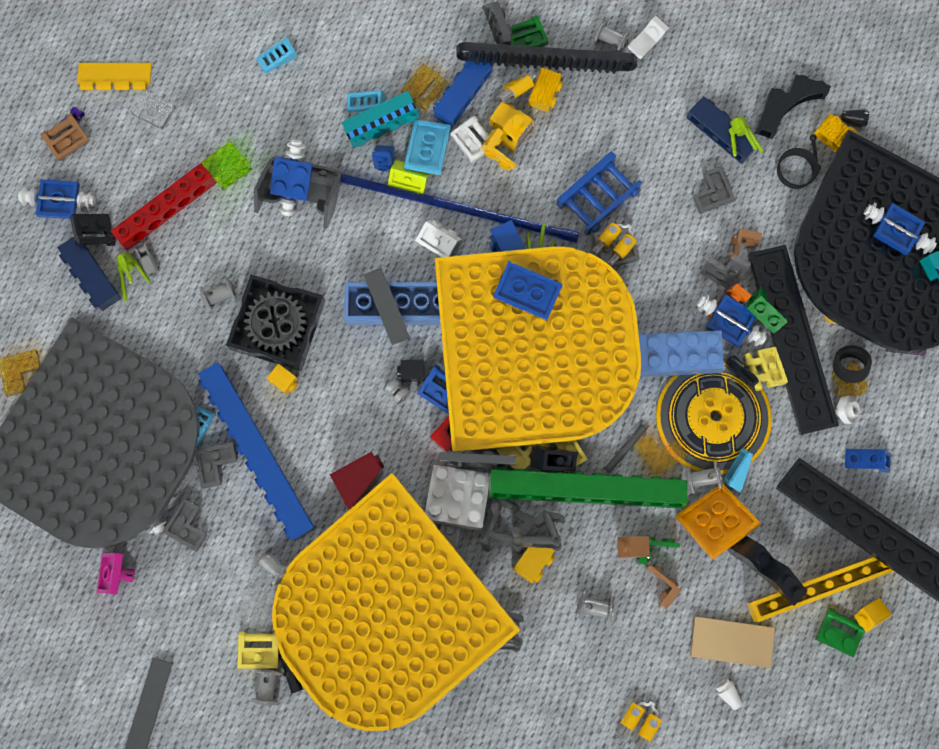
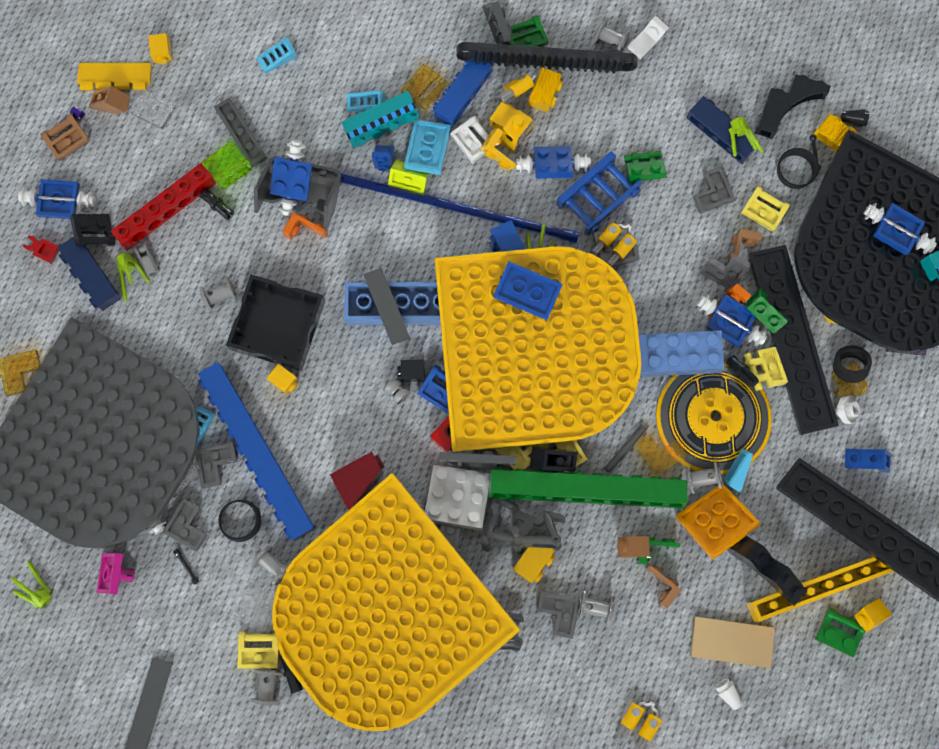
dark grey gear [244,291,307,353] -> none
white bracket [415,219,462,257] -> none
none -> lime plant [11,561,52,609]
none -> red plate [23,236,59,264]
none -> medium nougat slope [88,86,130,115]
none -> yellow brick [148,33,172,64]
none -> black hinge [173,549,199,585]
none -> black pin [199,188,234,220]
none -> dark grey plate [214,97,267,168]
none -> black tyre [218,500,261,542]
none -> orange bracket [282,213,328,240]
none -> blue plate [516,146,591,179]
none -> flat silver plate [537,591,580,639]
none -> green plate [624,150,667,183]
none -> light yellow plate [741,186,790,232]

